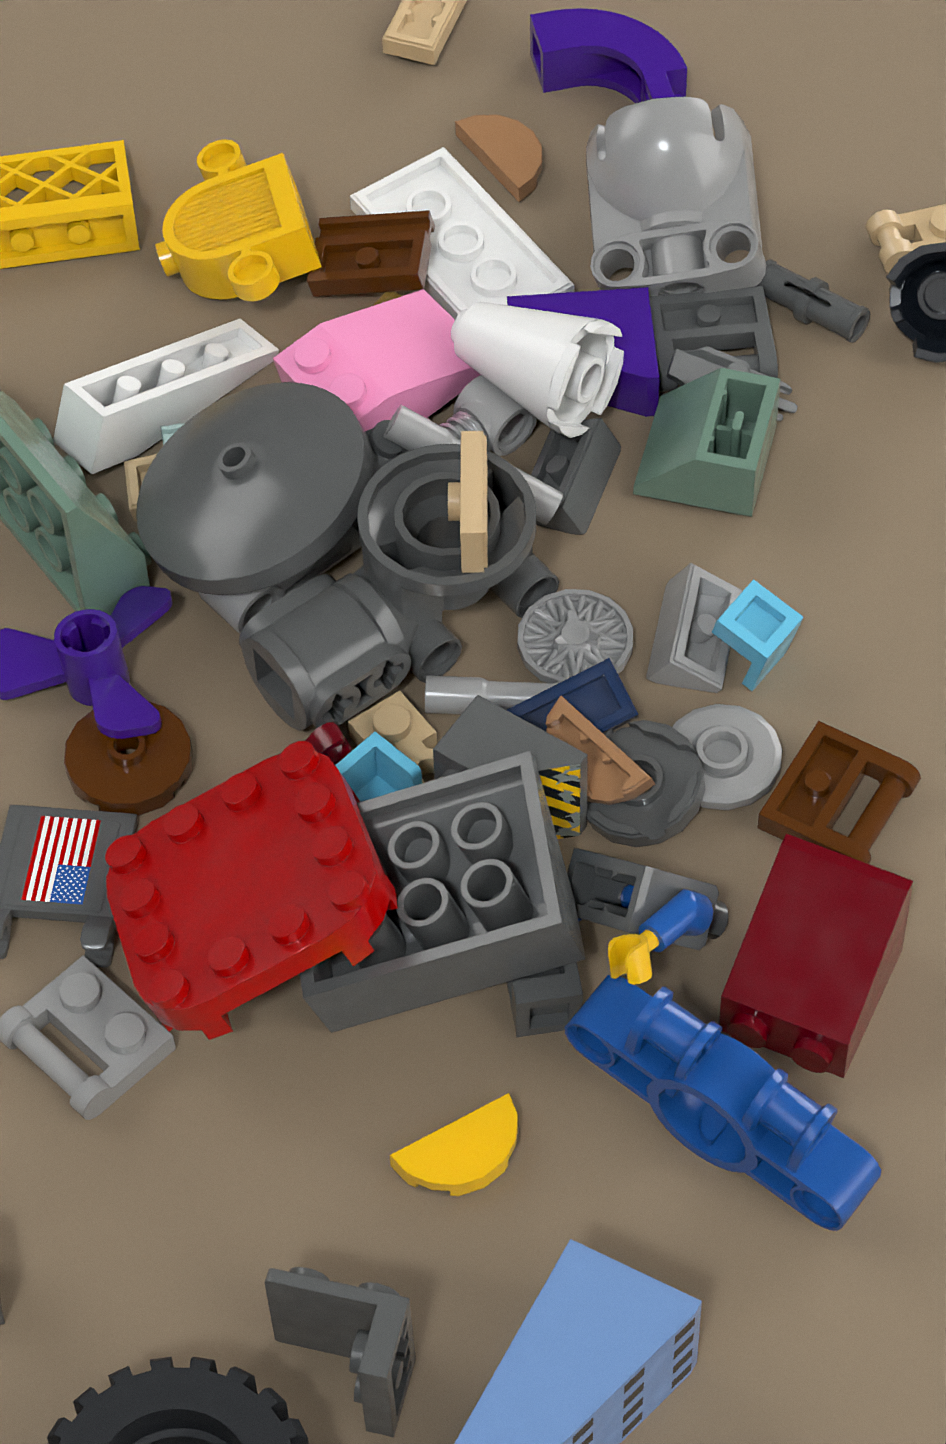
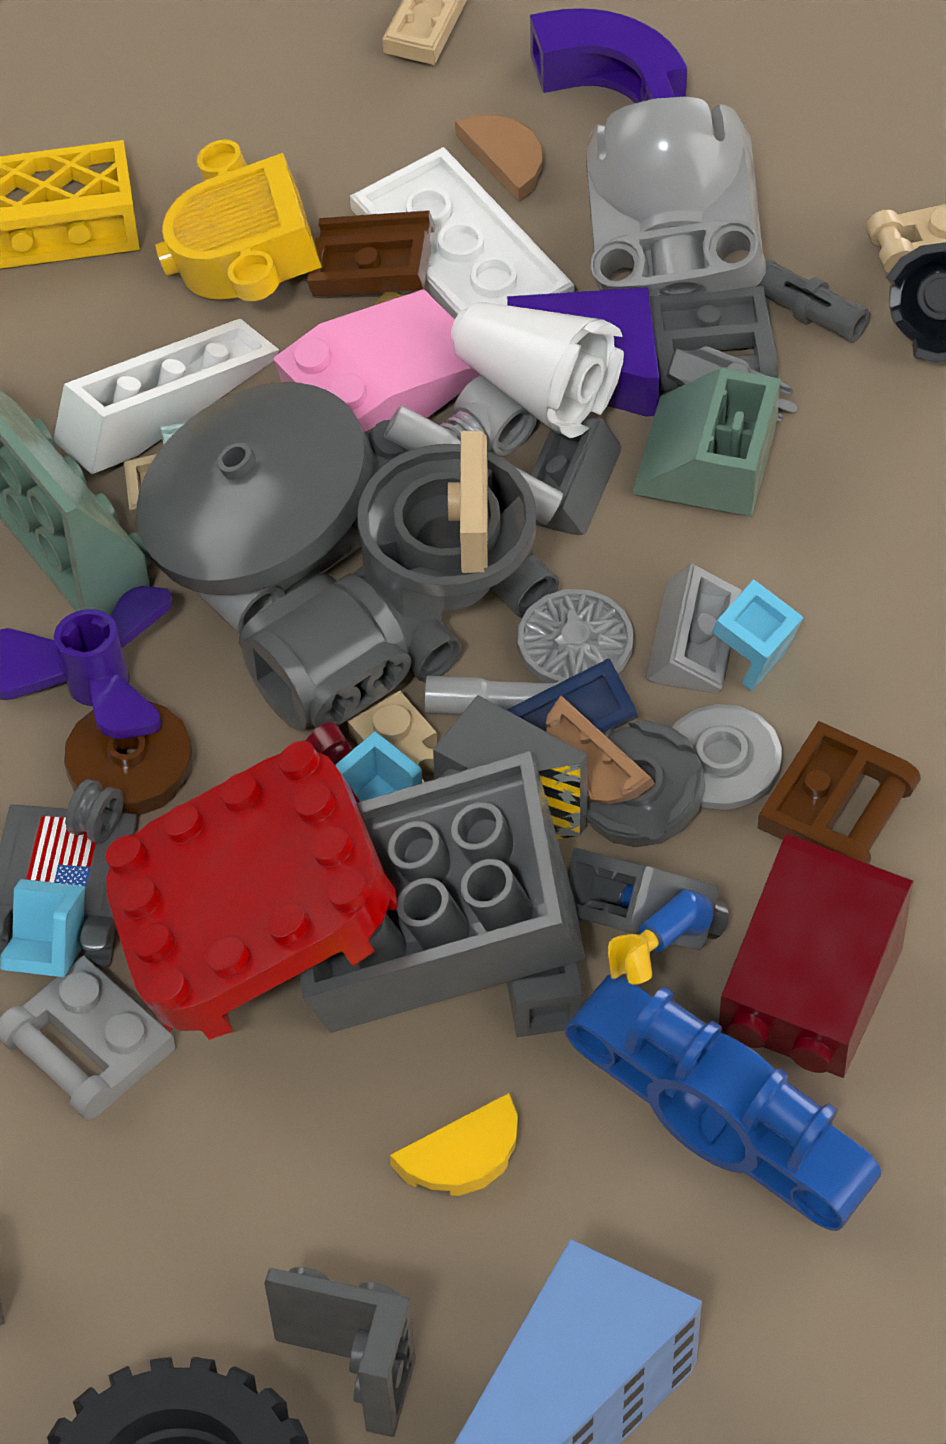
none -> medium azure panel [0,879,85,977]
none -> dark grey bush [65,778,124,844]

